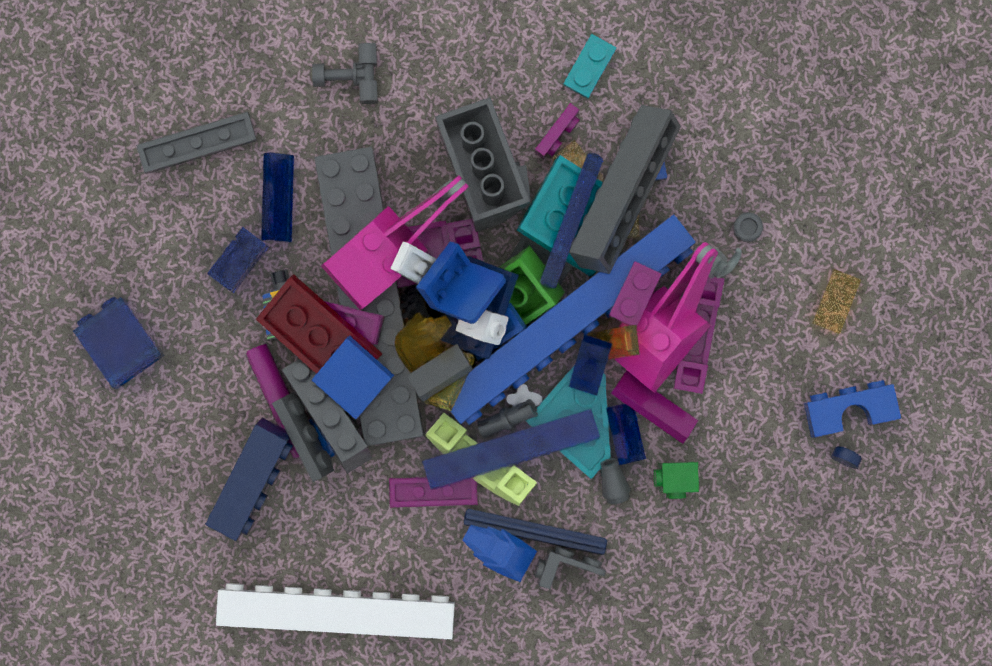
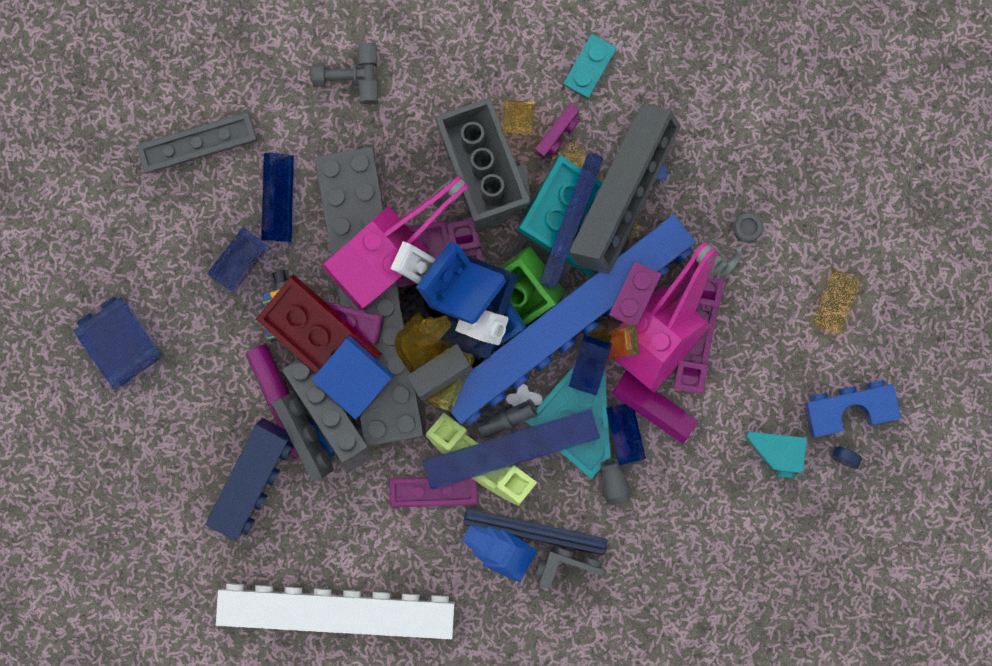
green brick [653,462,699,499] -> none
none -> clear yellow tile [502,100,534,134]
none -> teal slope [745,431,807,478]

